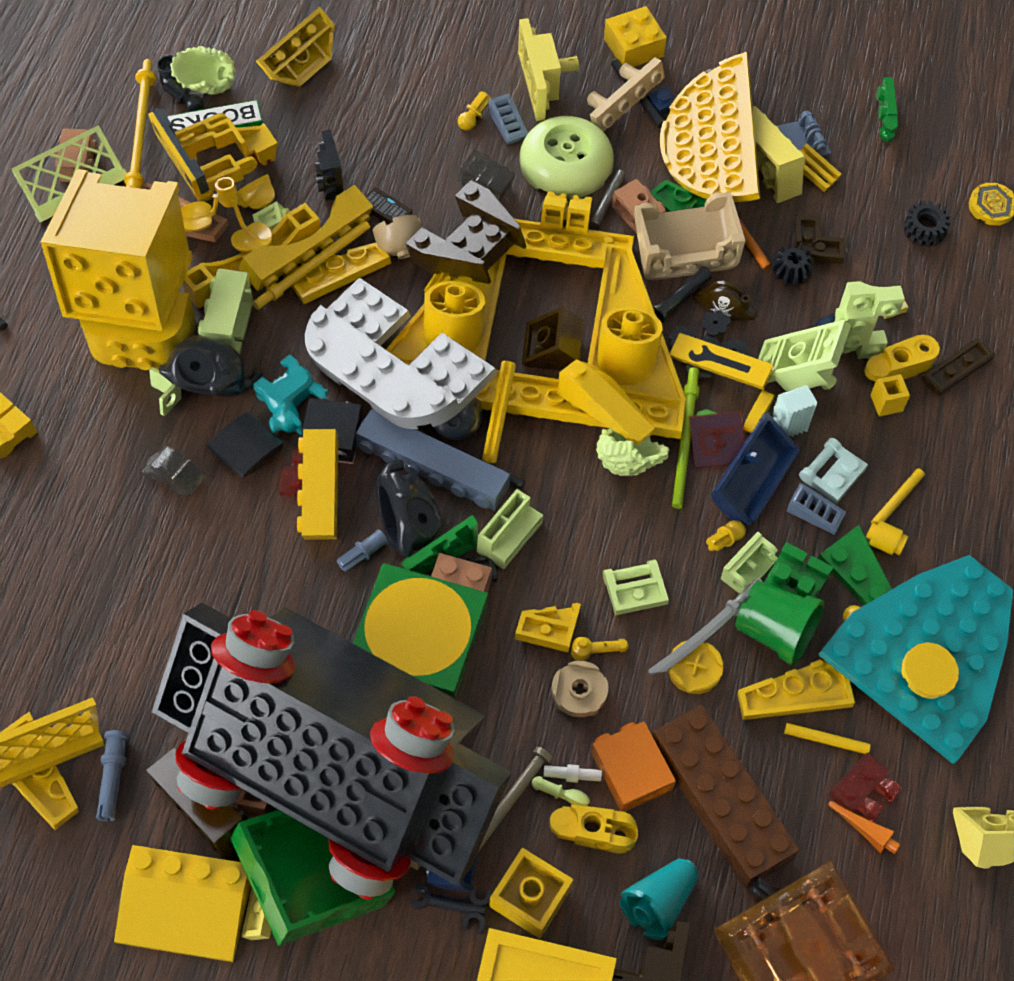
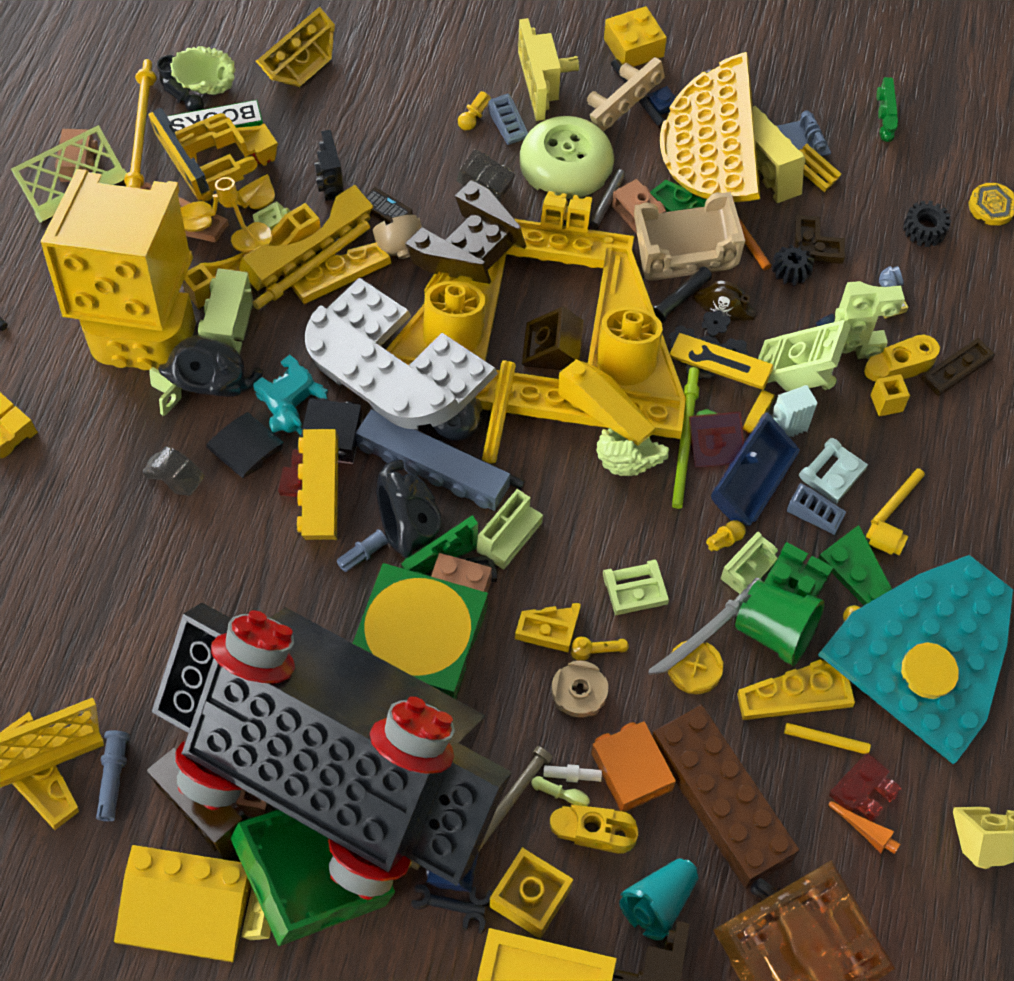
none -> sand blue plate [879,266,904,287]

